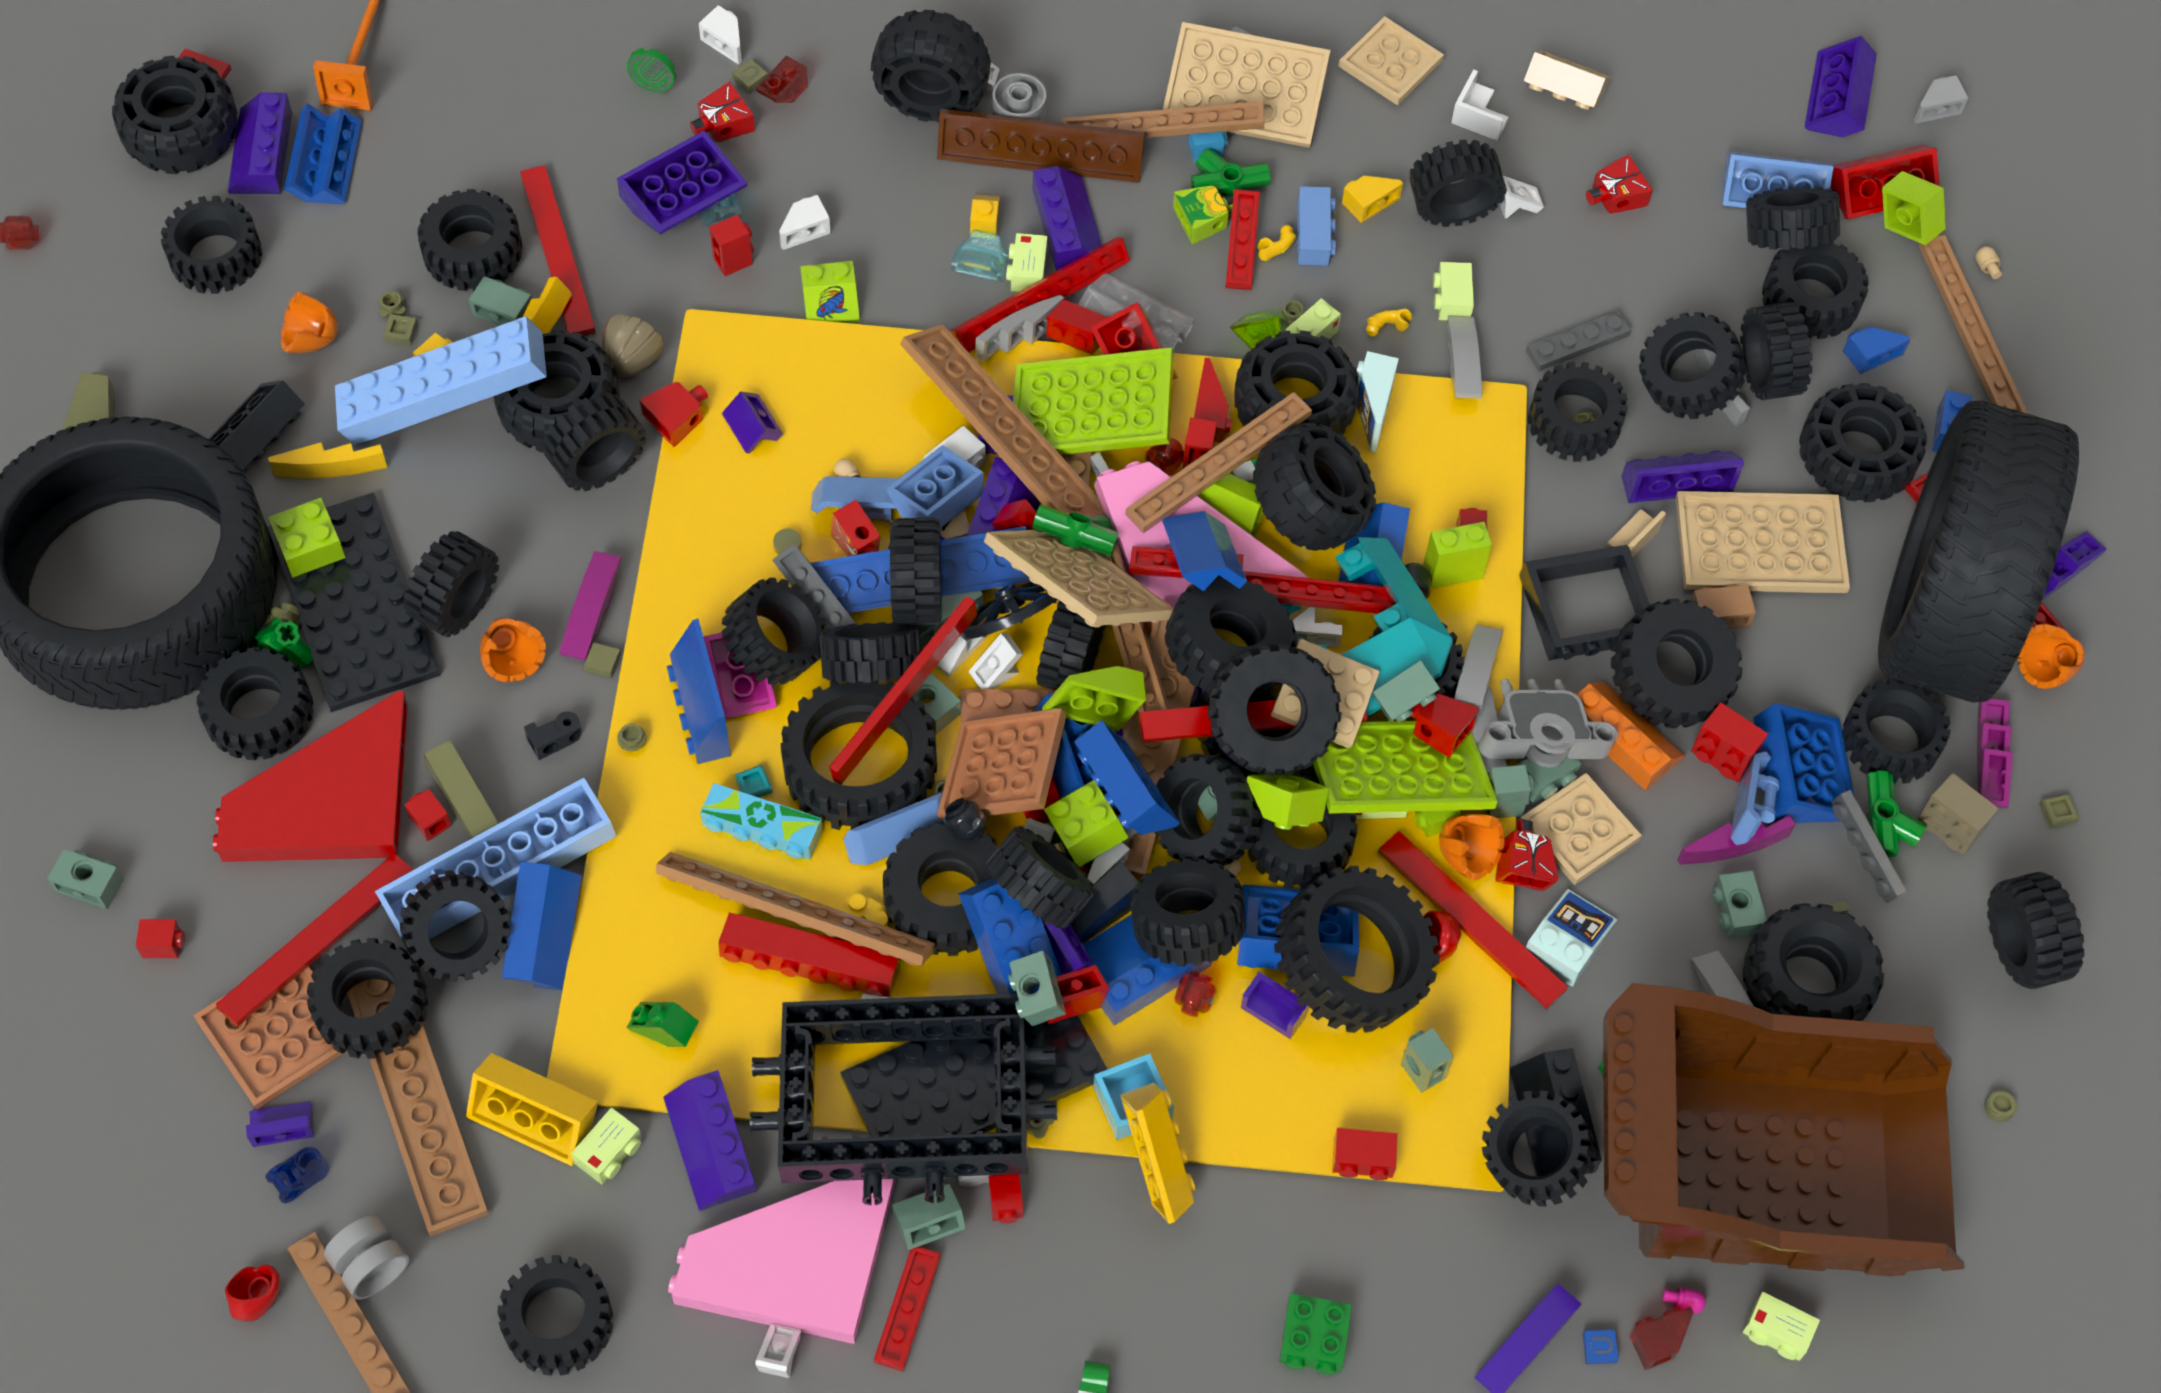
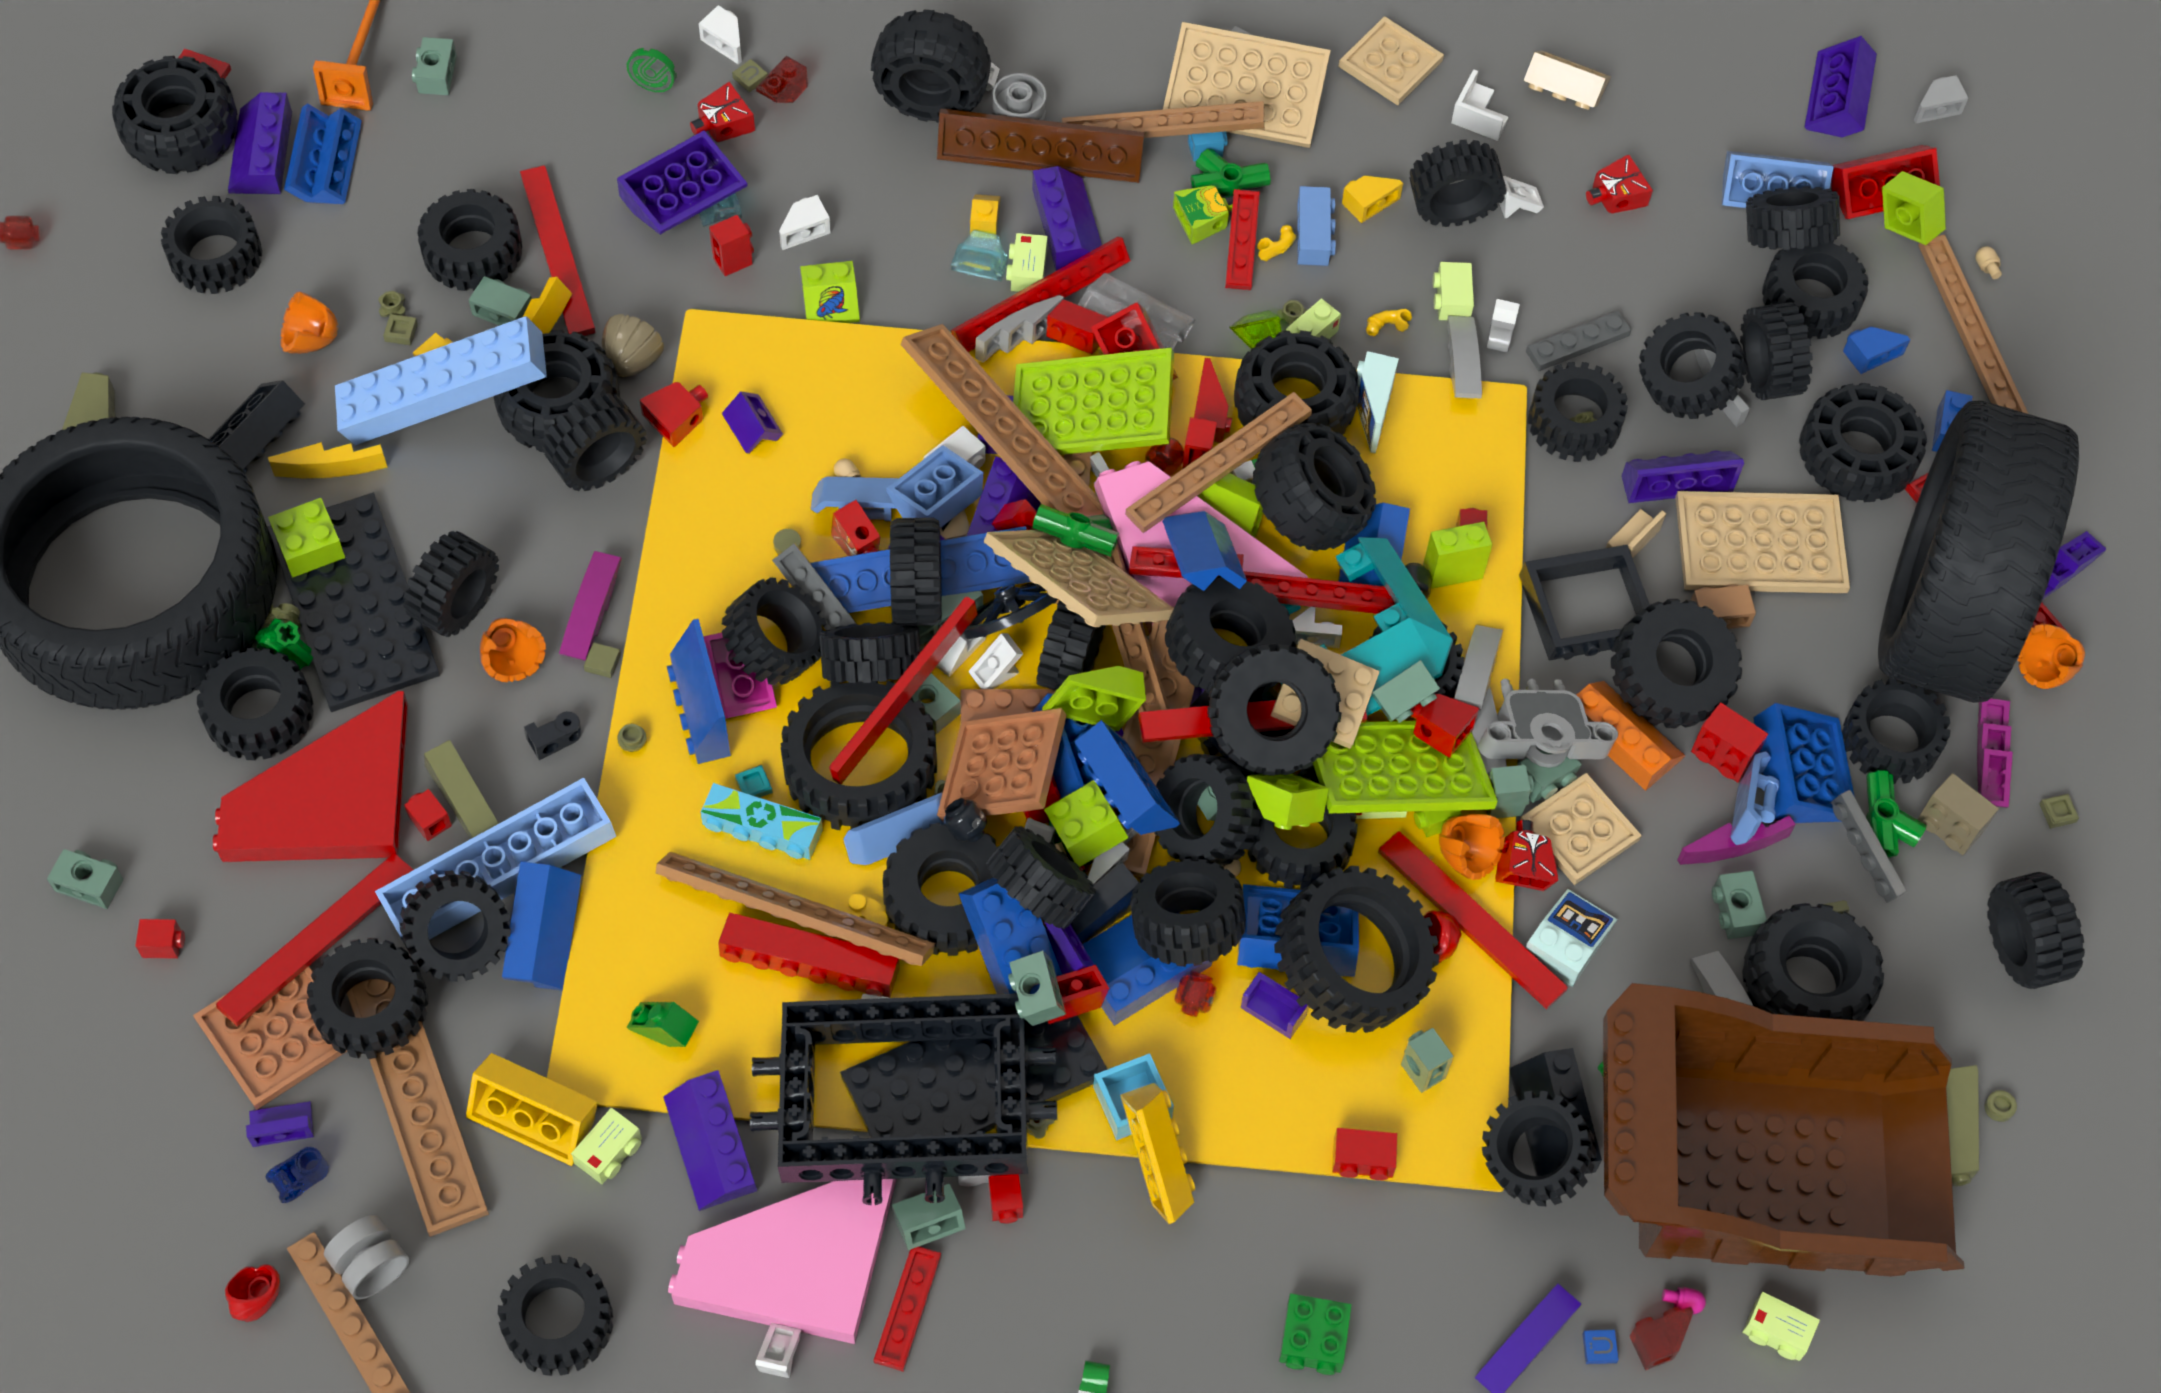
none -> sand green brick [412,37,457,95]
none -> leg [1486,299,1520,352]
none -> olive slope [1946,1065,1979,1186]

